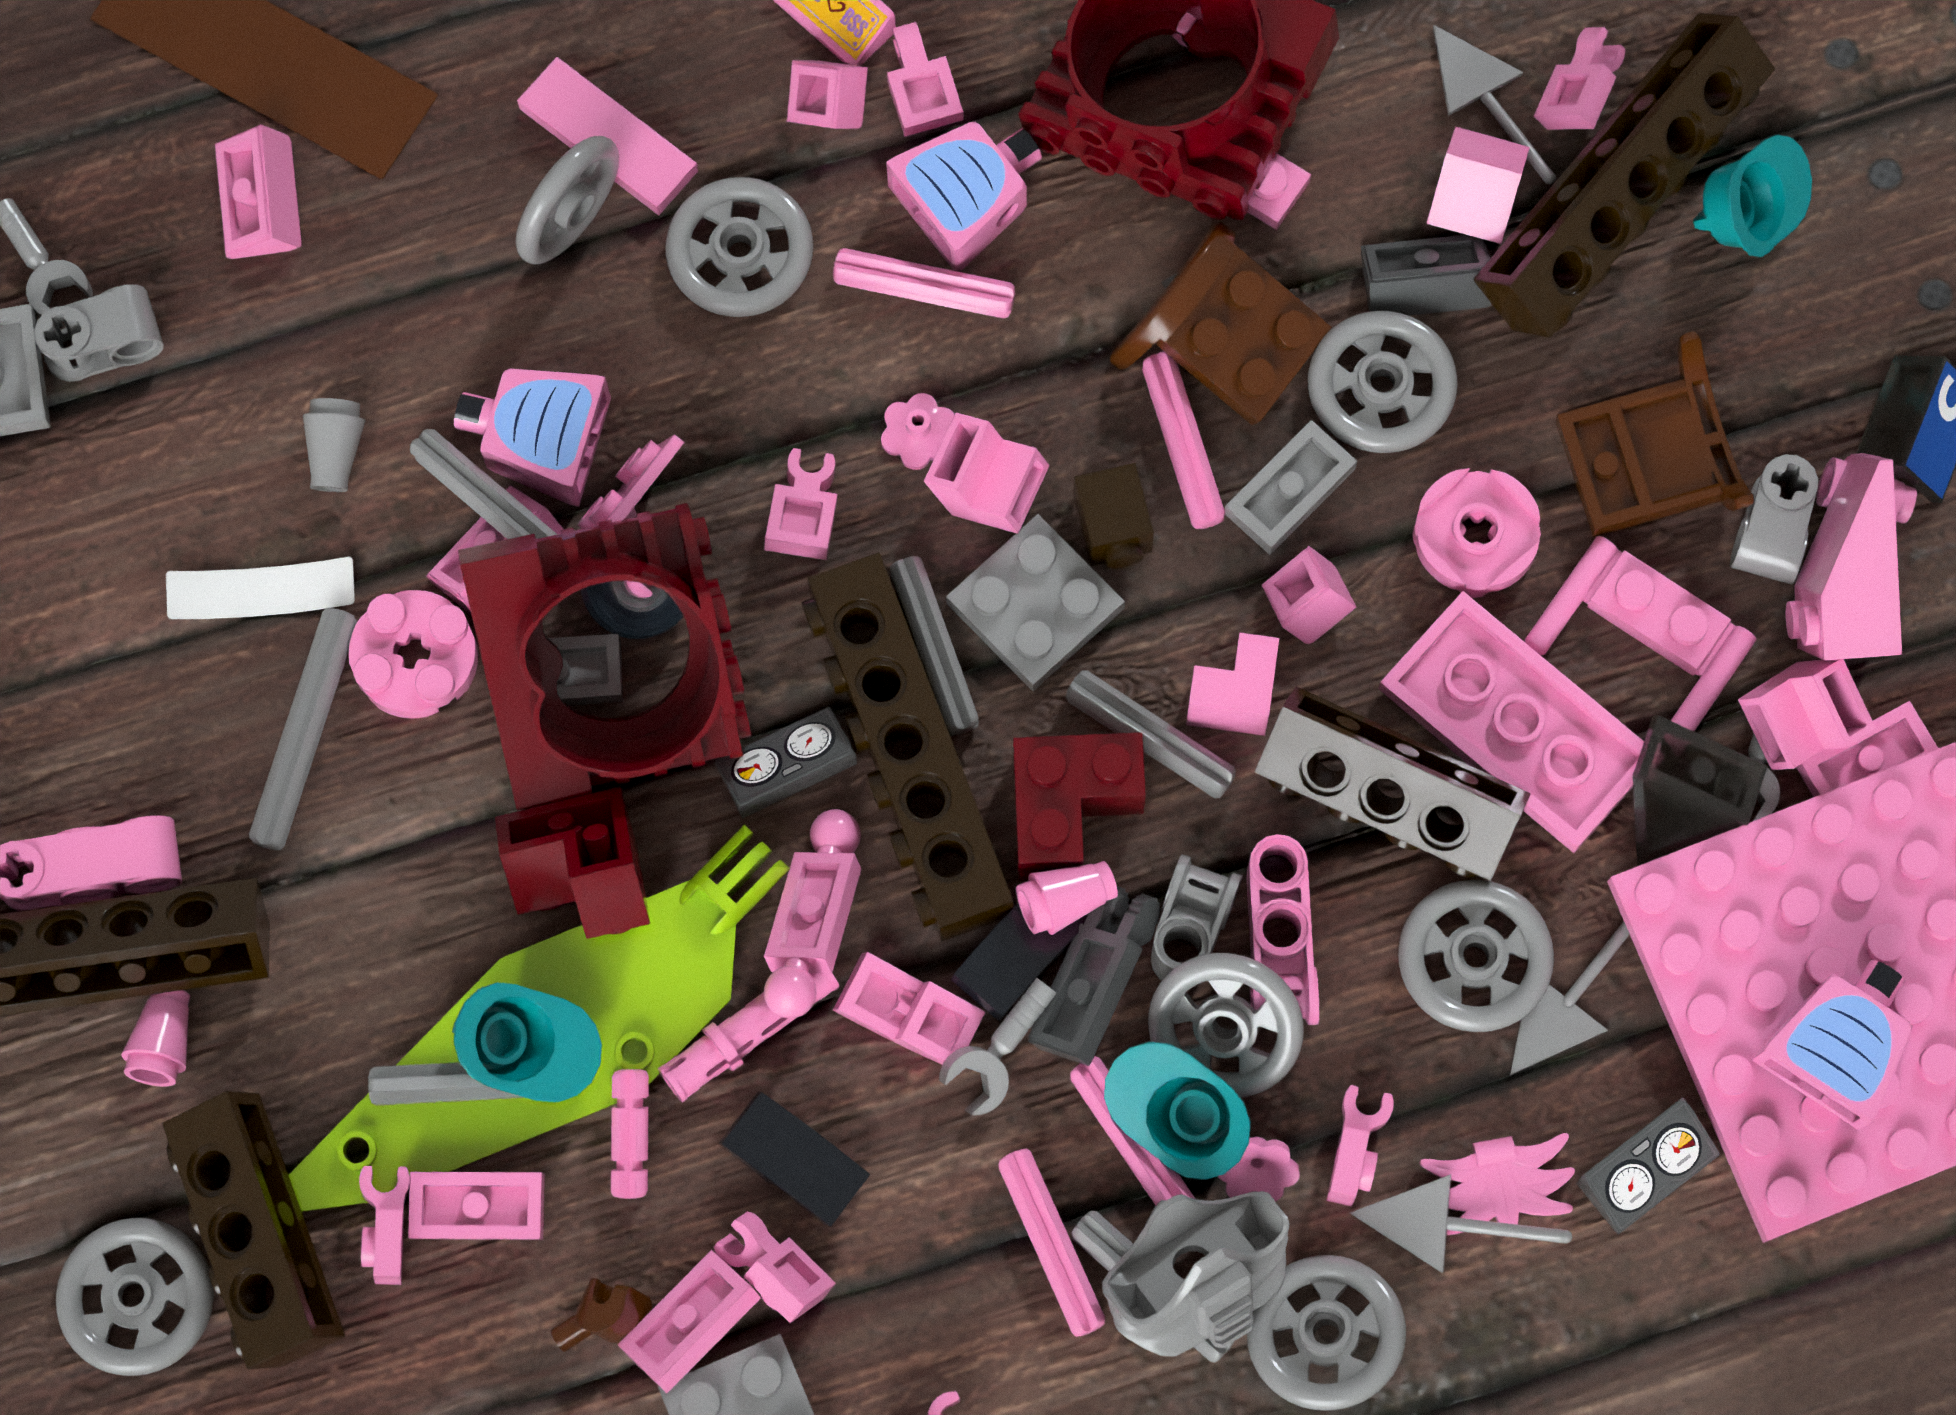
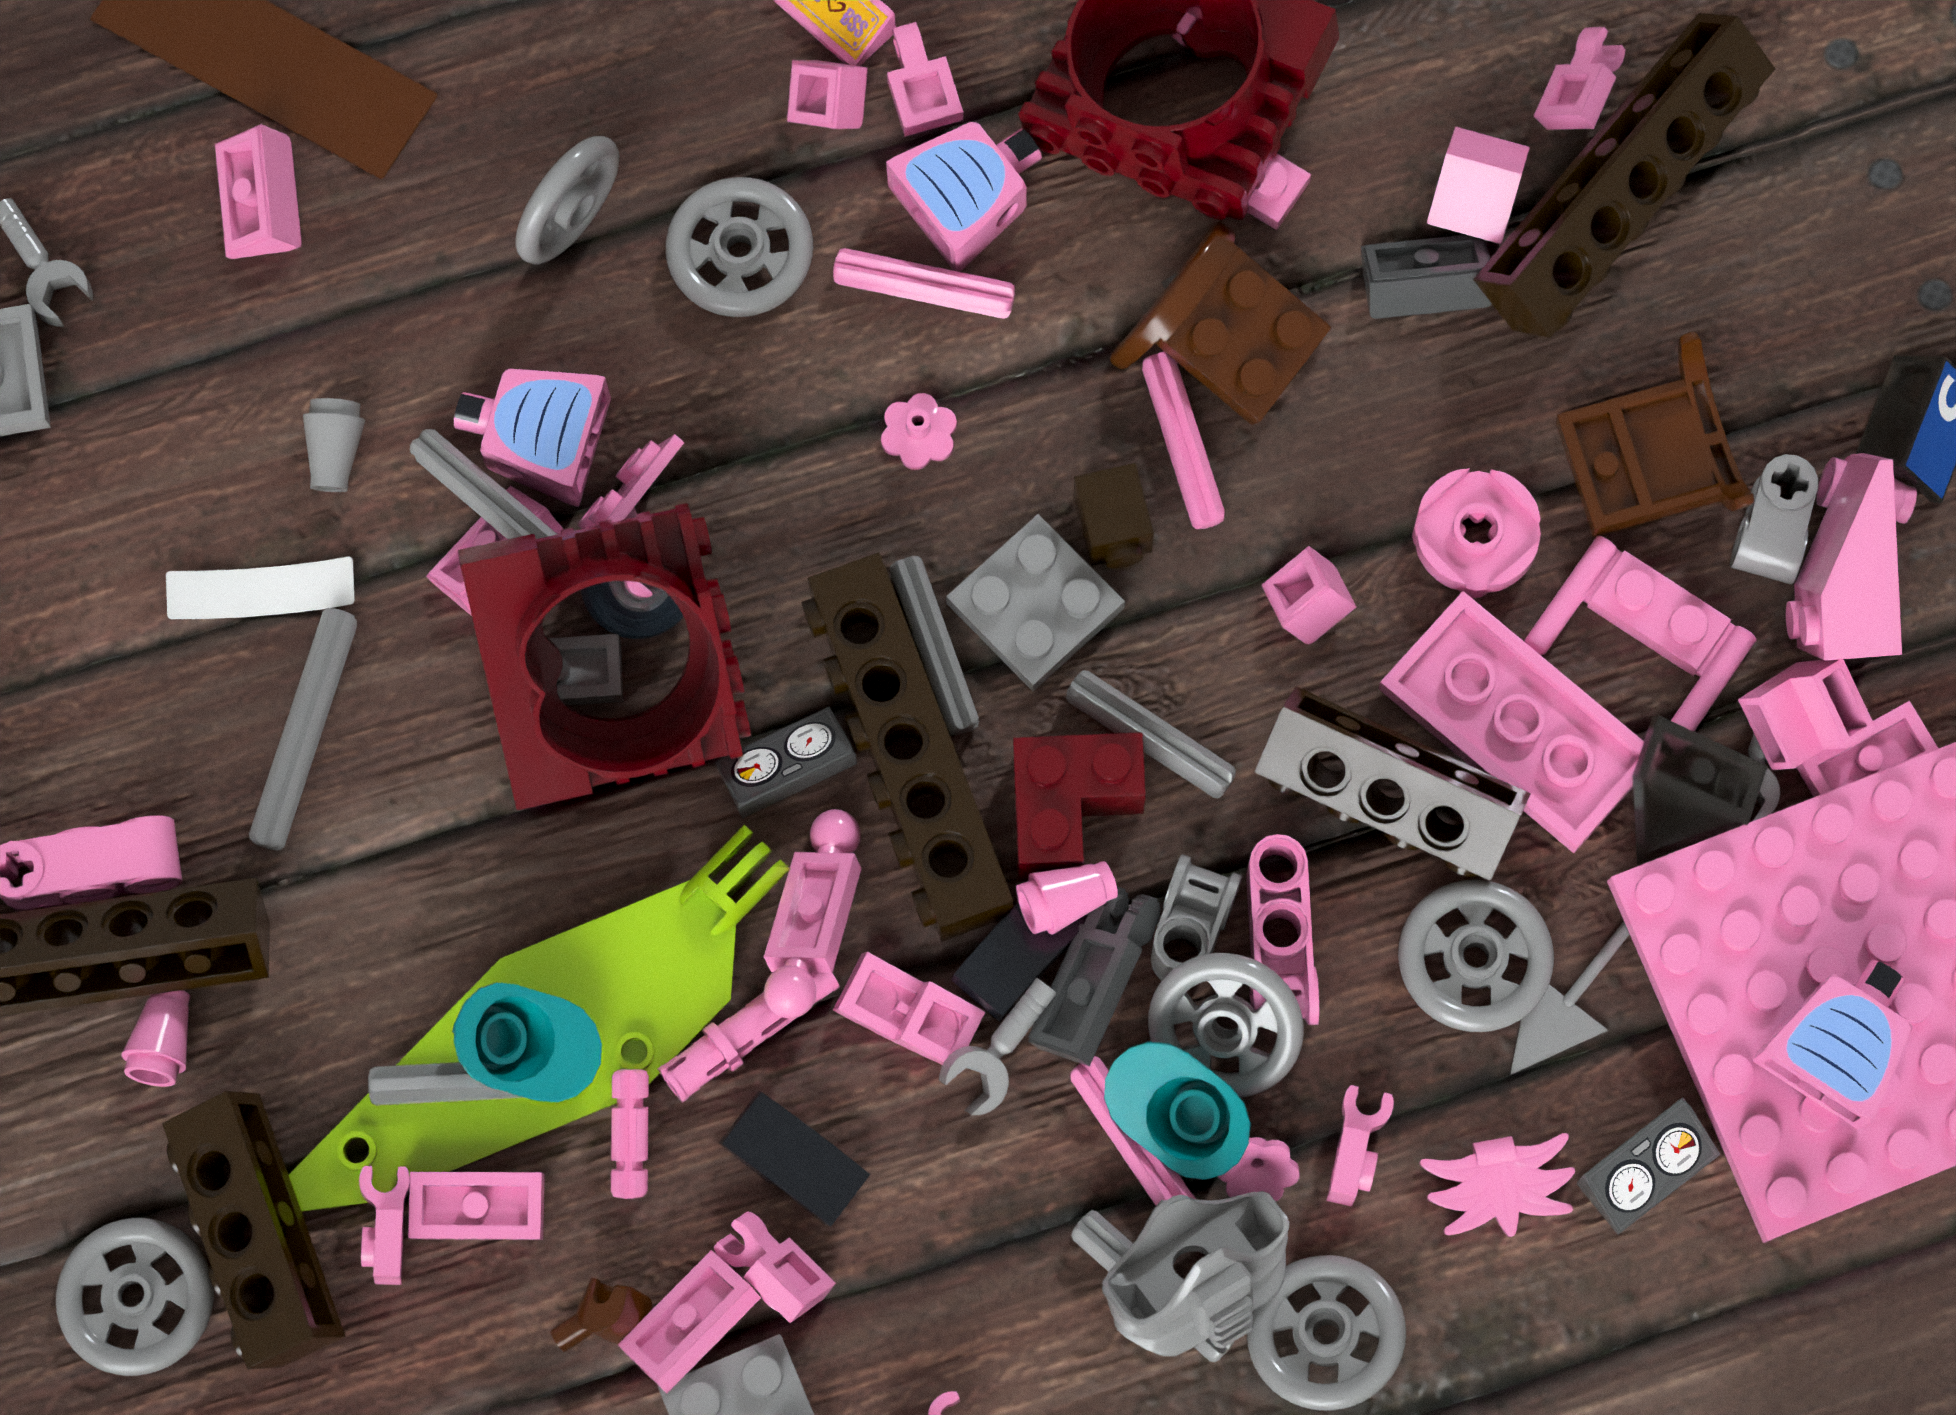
light grey piece [34,285,164,382] -> none
bright pink plate [349,590,478,718] -> none
dark red brick [495,787,650,939] -> none
bright pink tile [517,57,698,215] -> none
bright pink plate [764,448,837,560] -> none
bright pink piece [924,413,1050,534] -> none
bright pink axle [999,1148,1105,1337] -> none
bright pink piece [1186,633,1279,736] -> none
light grey plate [1225,420,1357,555] -> none
light grey plate [1308,311,1458,453] -> none
light grey piece [1350,1174,1572,1273] -> none
light grey piece [1433,25,1556,184] -> none
teal piece [1693,135,1812,258] -> none

